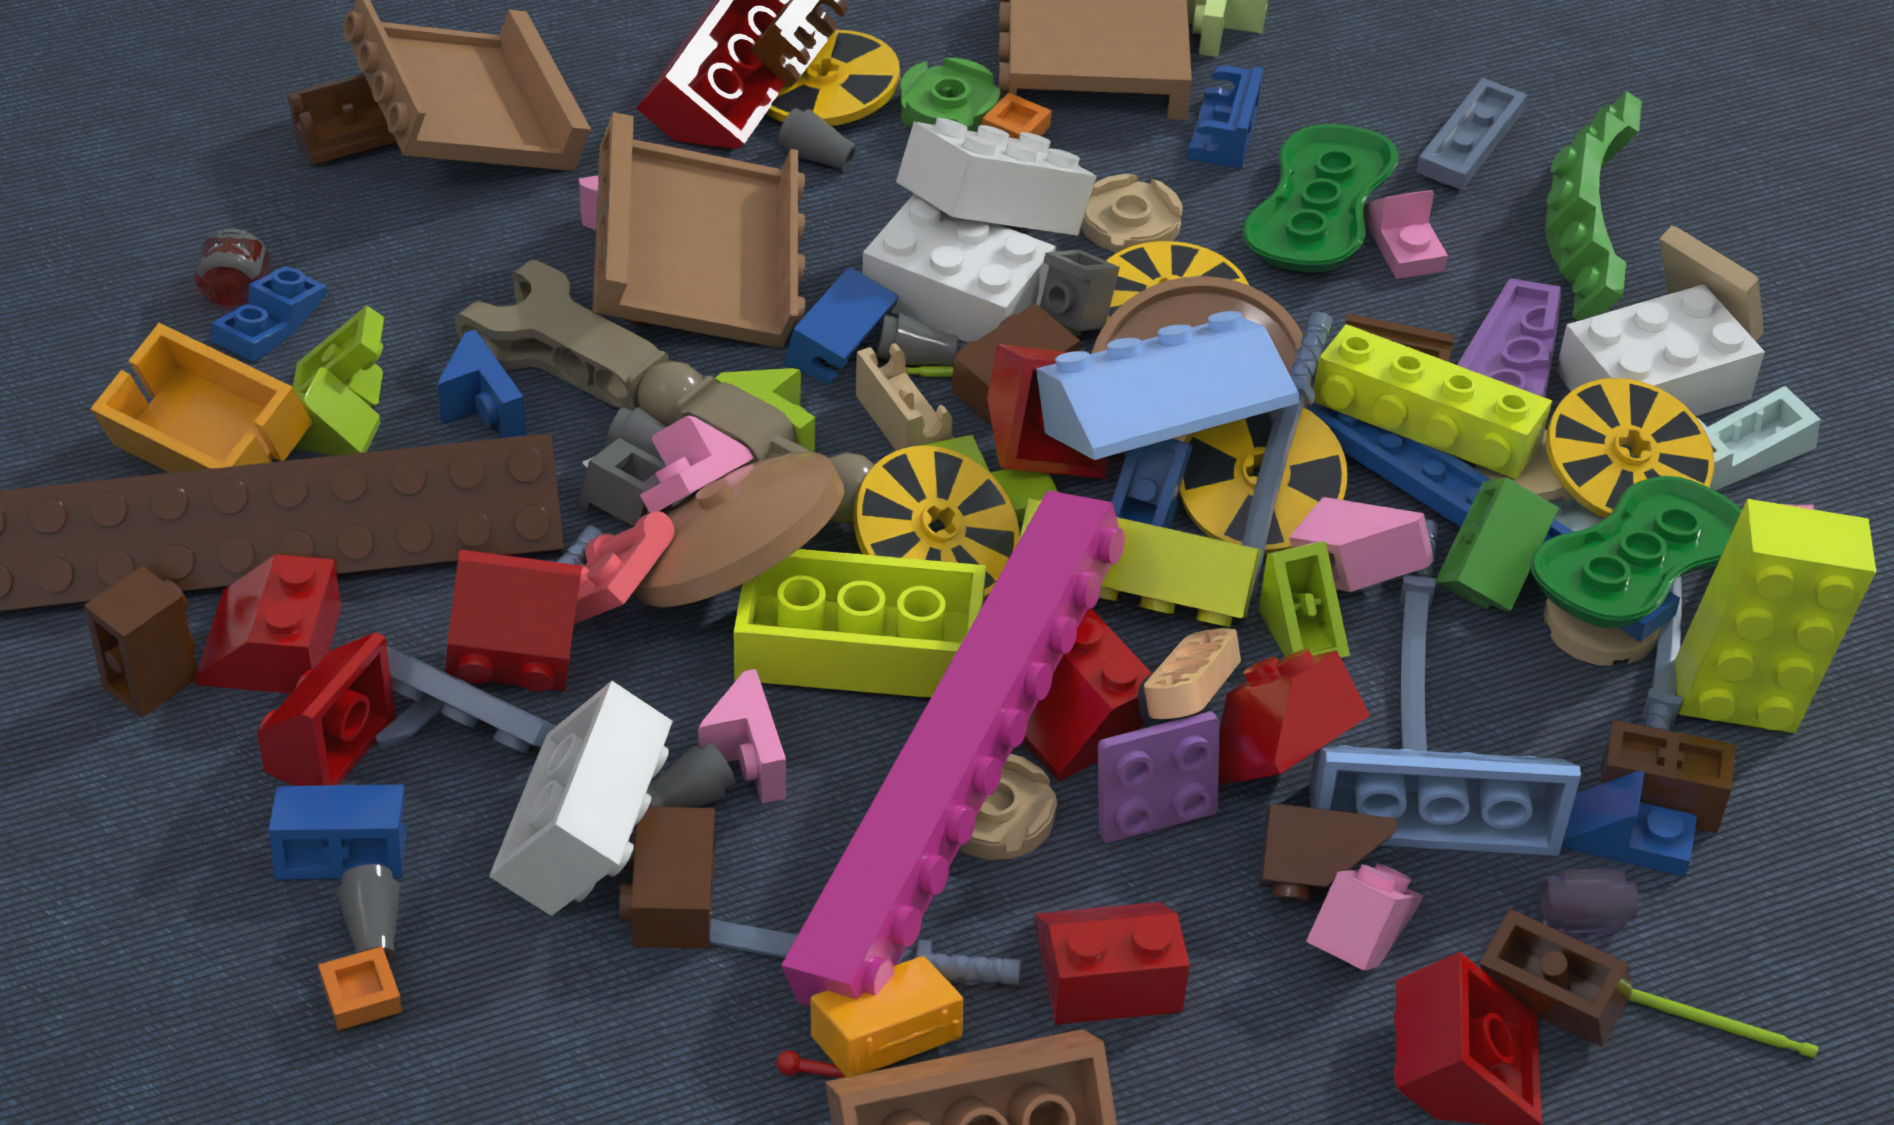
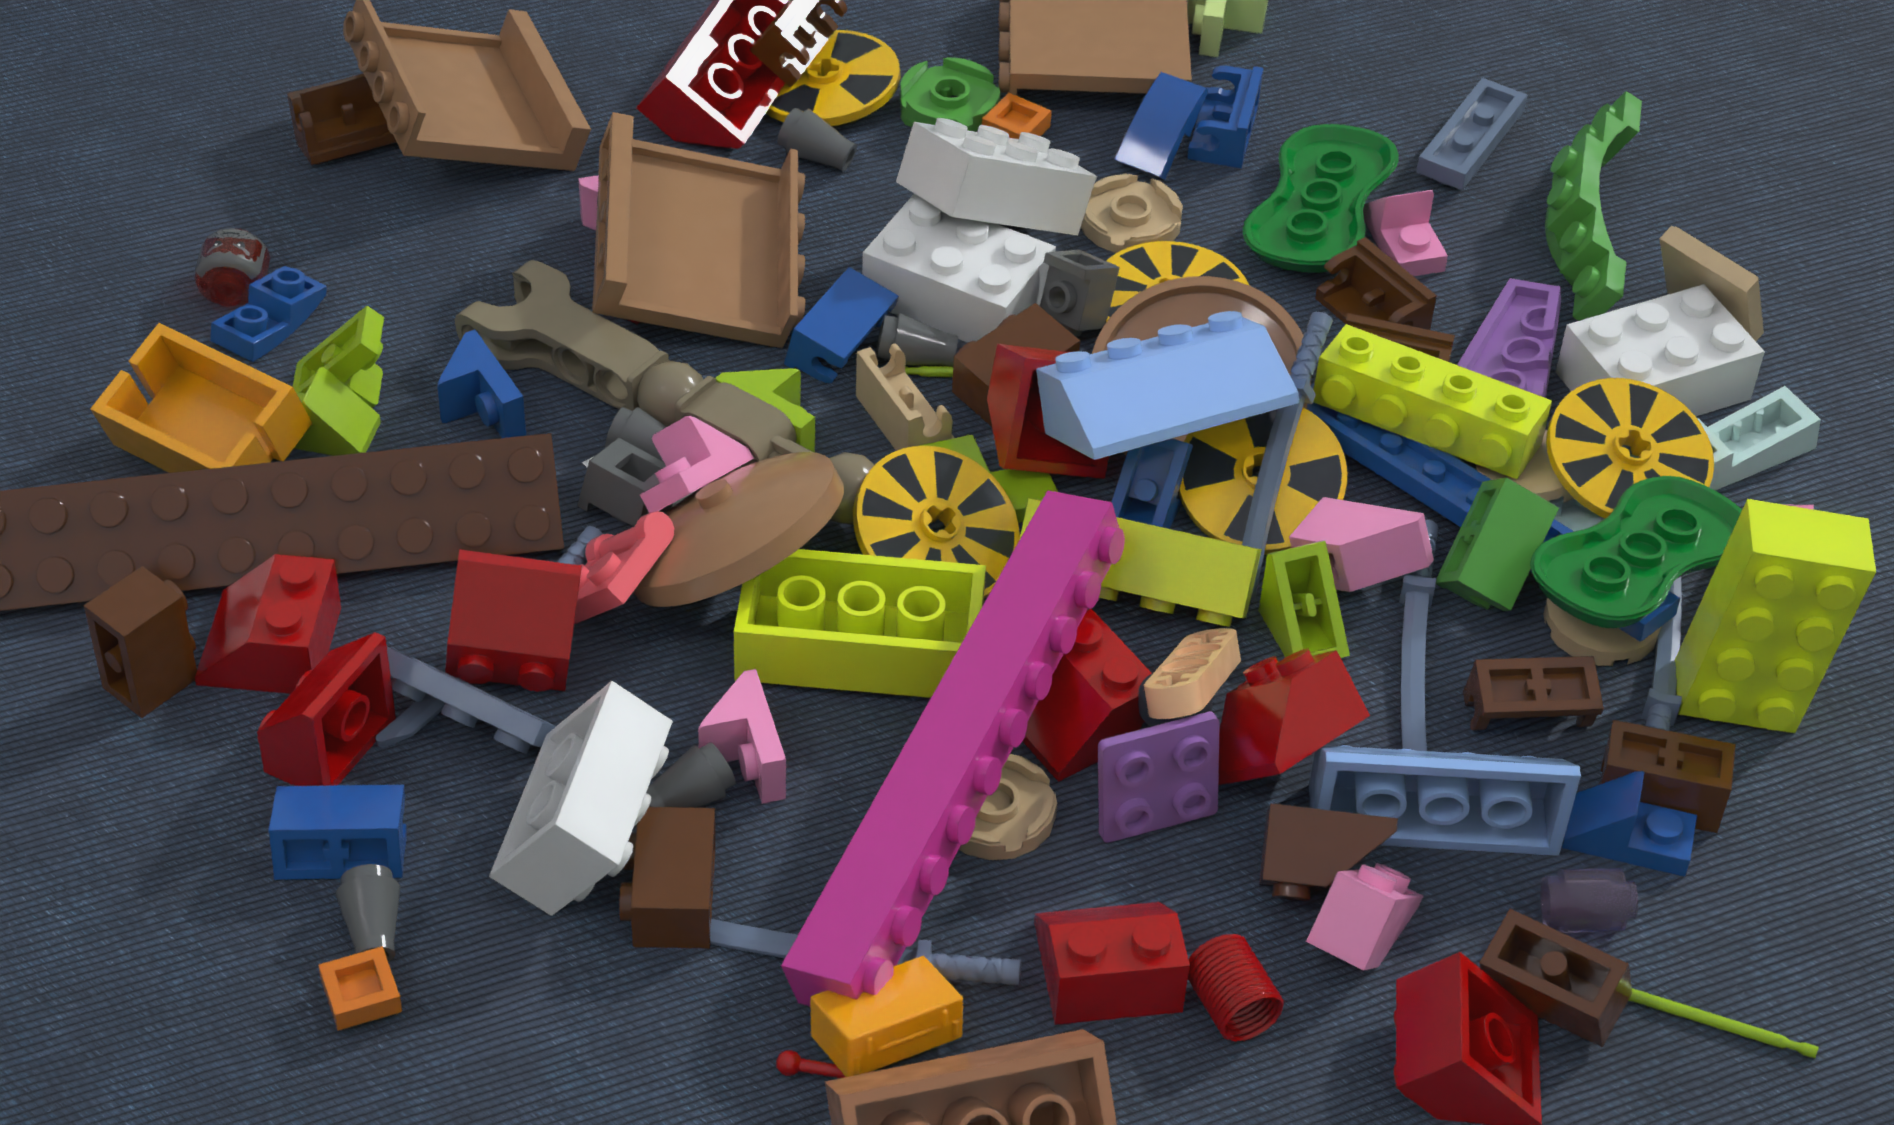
none -> blue slope [1115,72,1209,180]
none -> red piece [1188,934,1284,1041]
none -> reddish brown hinge [1315,237,1437,330]
none -> reddish brown hinge [1463,656,1604,730]

